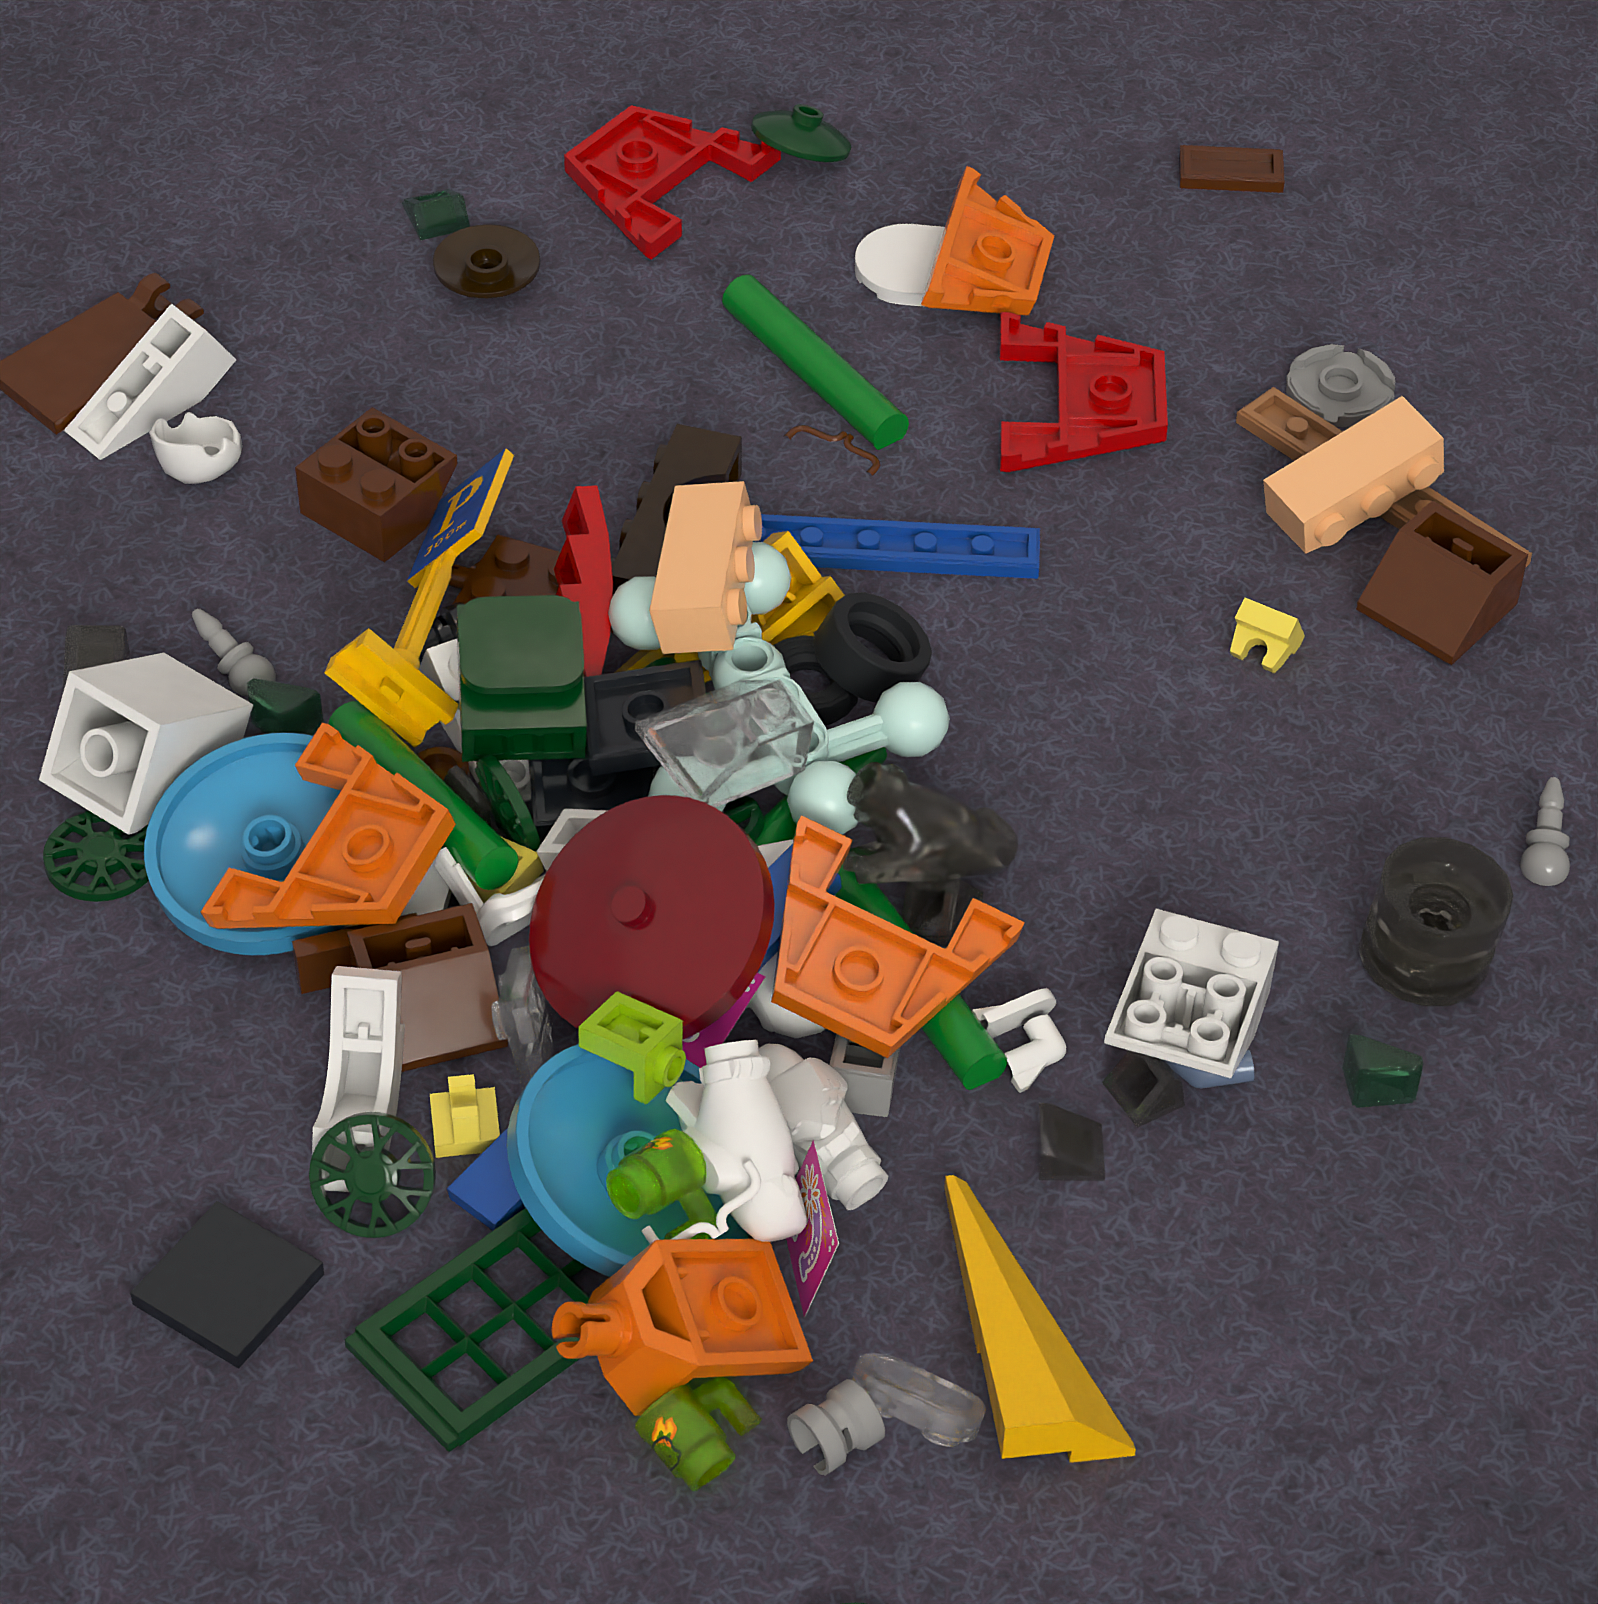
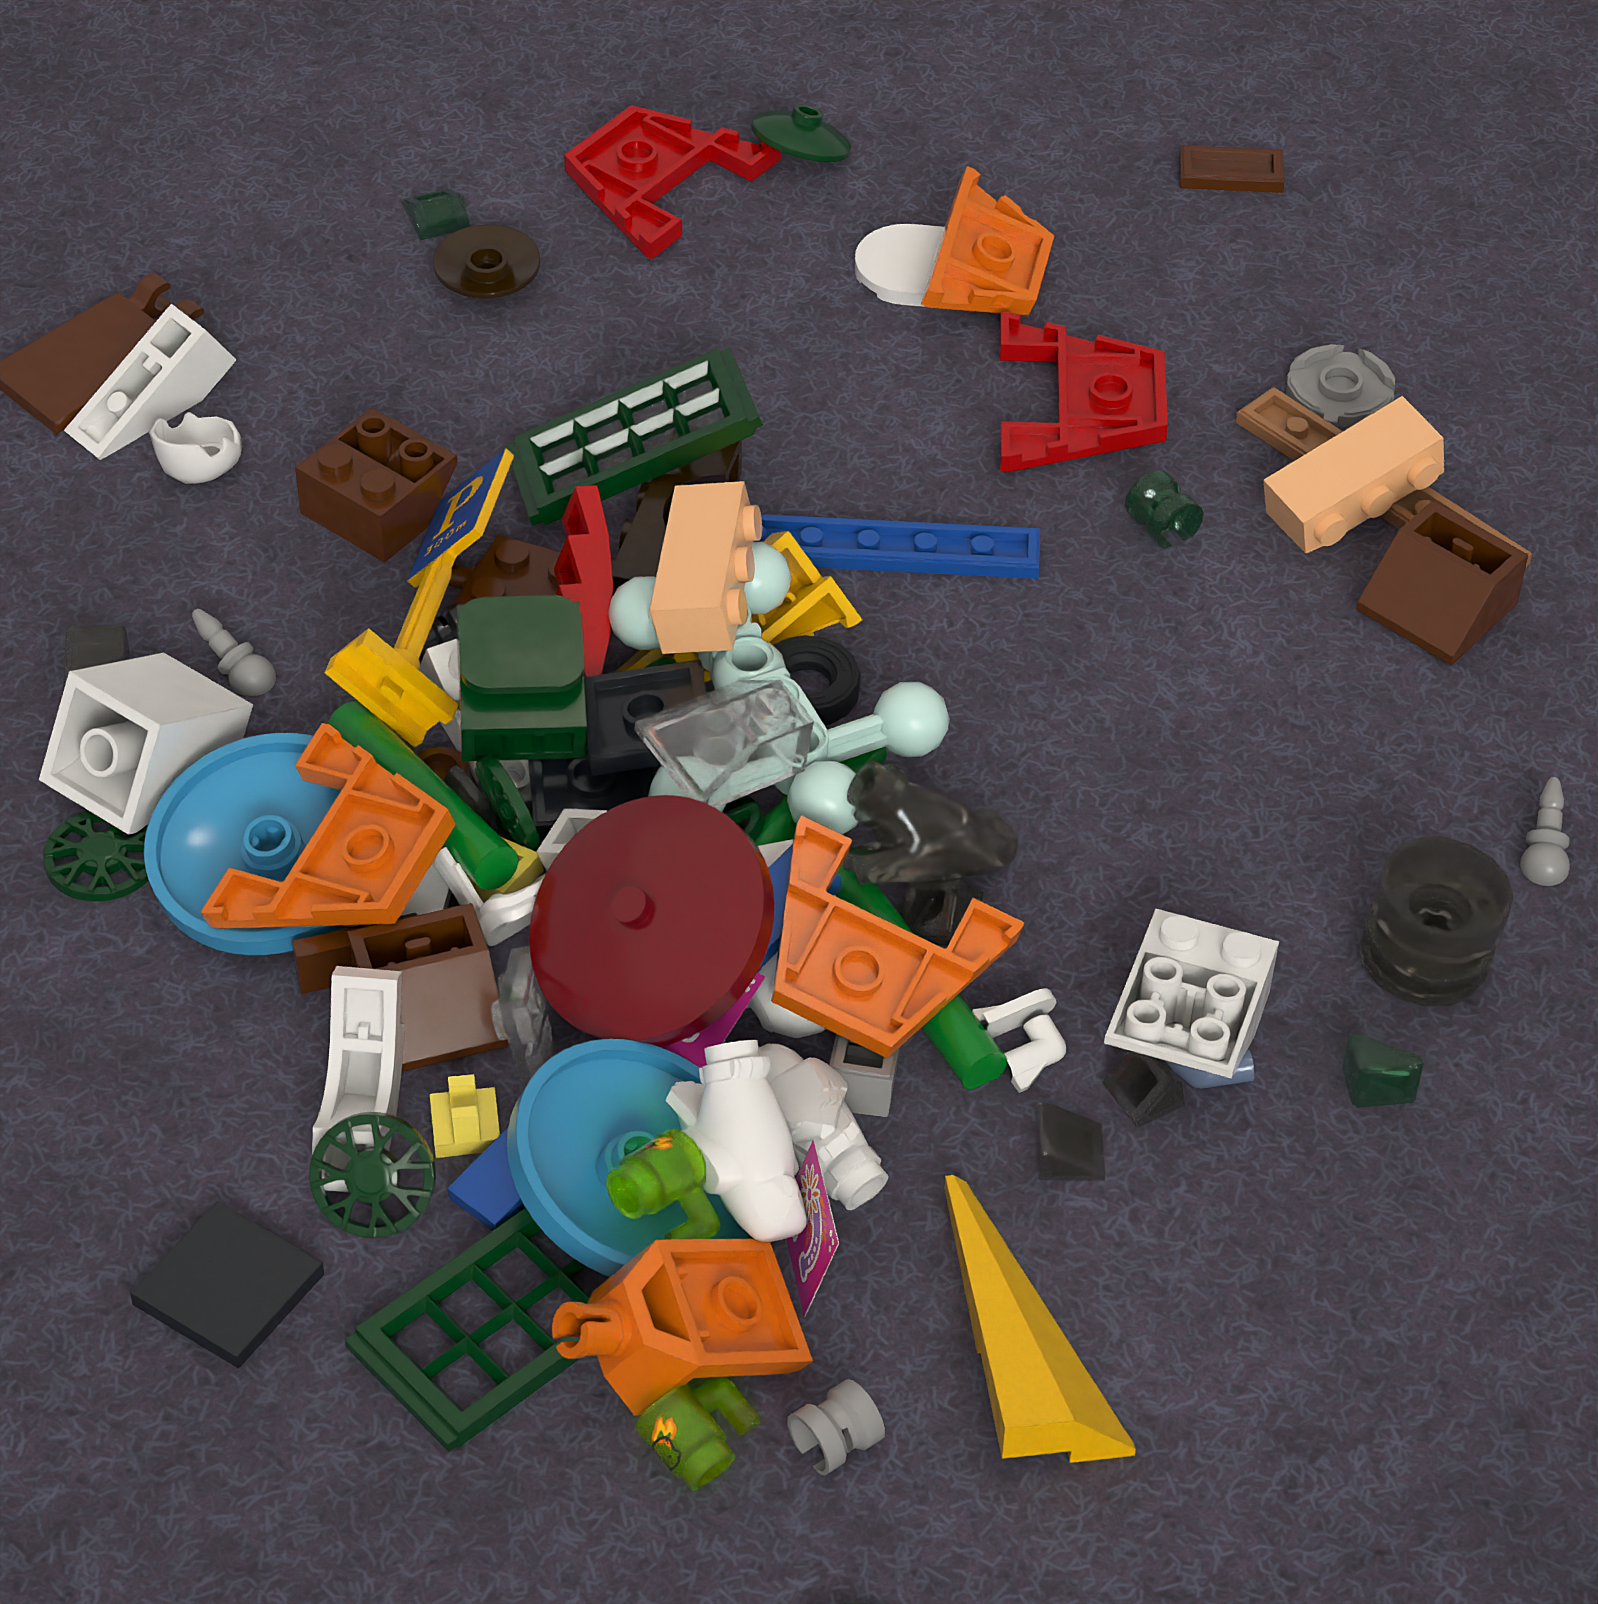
clear green slope [247,678,324,736] -> none
lime bracket [579,991,686,1104] -> none
white piece [641,1159,761,1244] -> none
green piece [722,274,909,450] -> none
reddish brown piece [783,425,880,476] -> none
black tyre [813,592,932,703] -> none
clear plate [851,1353,986,1447] -> none
light yellow tile [1230,597,1305,673] -> none
none -> dark green piece [506,348,763,526]
none -> clear green wheel [1125,470,1204,549]

